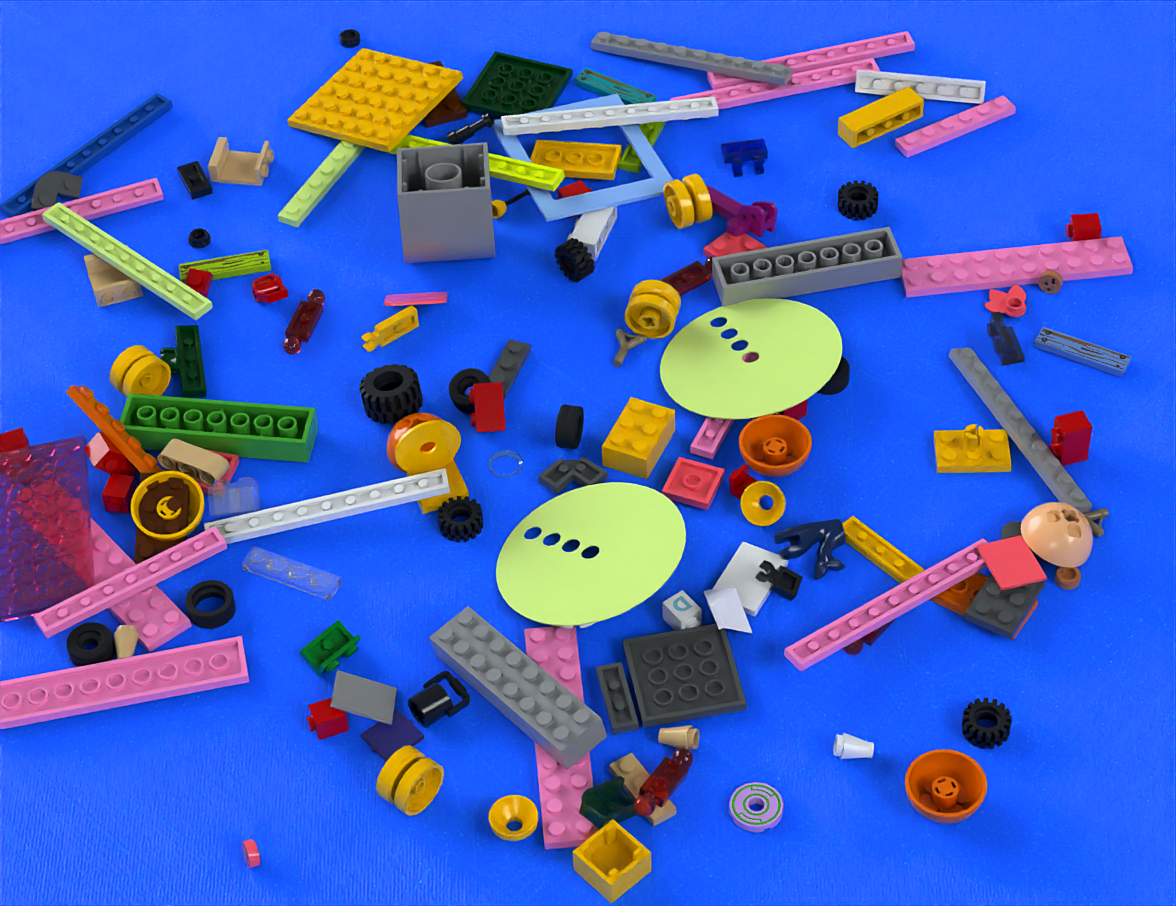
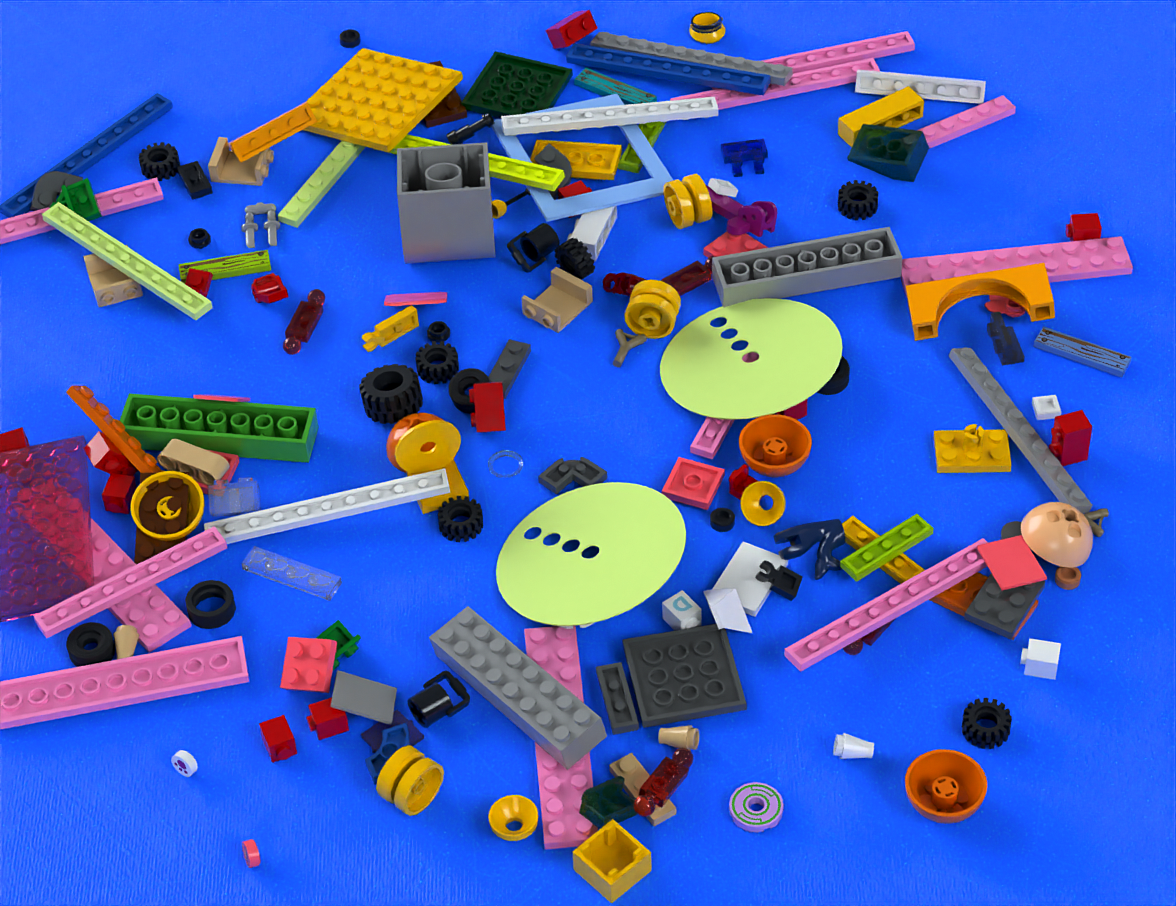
yellow wheel [109,345,171,398] -> none
dark green plate [160,325,207,398] -> none
black tyre [555,404,584,449] -> none
yellow brick [602,397,676,479] -> none
nougat tile [1038,270,1063,294] -> none
none -> green slope [50,178,102,221]
none -> black tyre [139,142,180,181]
none -> tile [171,750,198,777]
none -> coral piece [193,394,250,402]
none -> light orange fence [228,102,317,163]
none -> light grey piece [241,202,280,248]
none -> red brick [259,715,297,763]
none -> coral plate [280,637,337,693]
none -> blue tile [365,722,410,785]
none -> black tyre [415,341,459,384]
none -> black plate [427,321,450,342]
none -> black piece [507,223,560,273]
none -> tan panel [521,267,593,333]
none -> dark grey plate [534,143,572,200]
none -> red brick [545,10,598,49]
none -> blue plate [566,43,771,96]
none -> dark red animal [603,272,646,296]
none -> yellow piece [689,12,726,44]
none -> white tile [708,178,738,197]
none -> black tile [710,508,735,532]
none -> lime tile [840,514,934,582]
none -> slope [847,124,929,182]
none -> light orange arch [905,263,1055,341]
none -> white brick [1020,638,1061,680]
none -> white tile [1032,395,1061,420]

